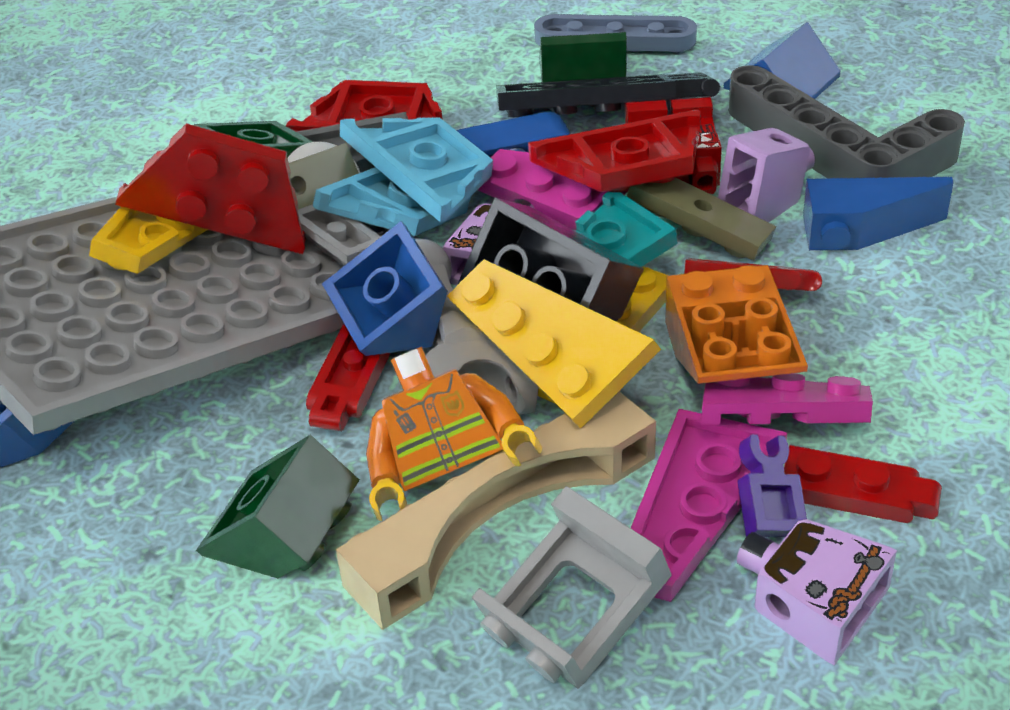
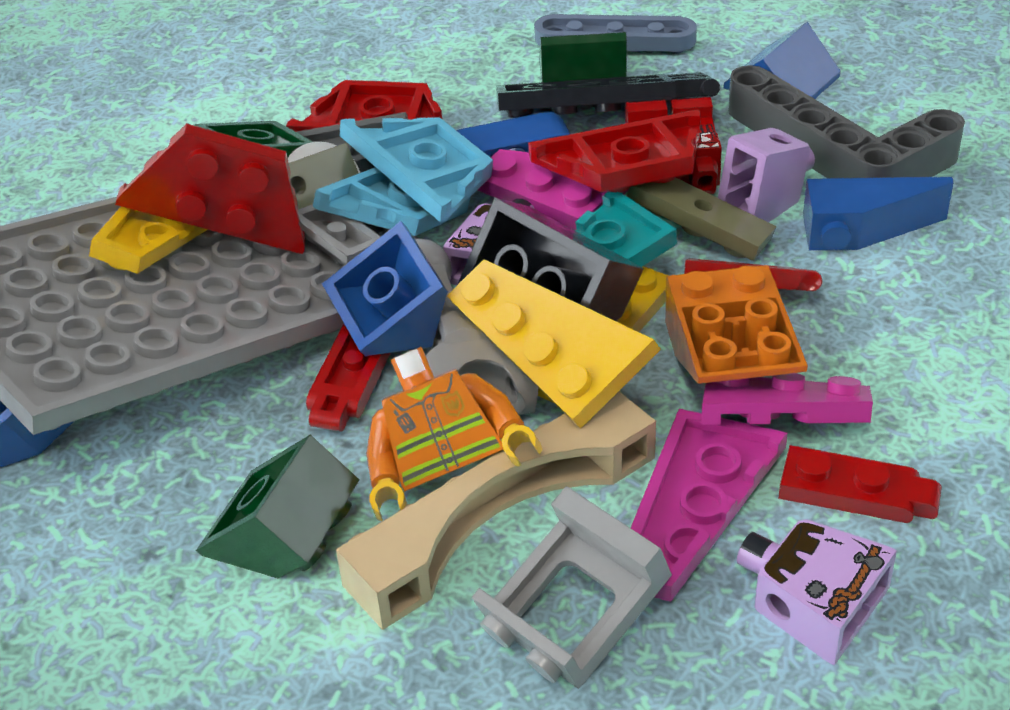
plate [737,434,807,537] -> none

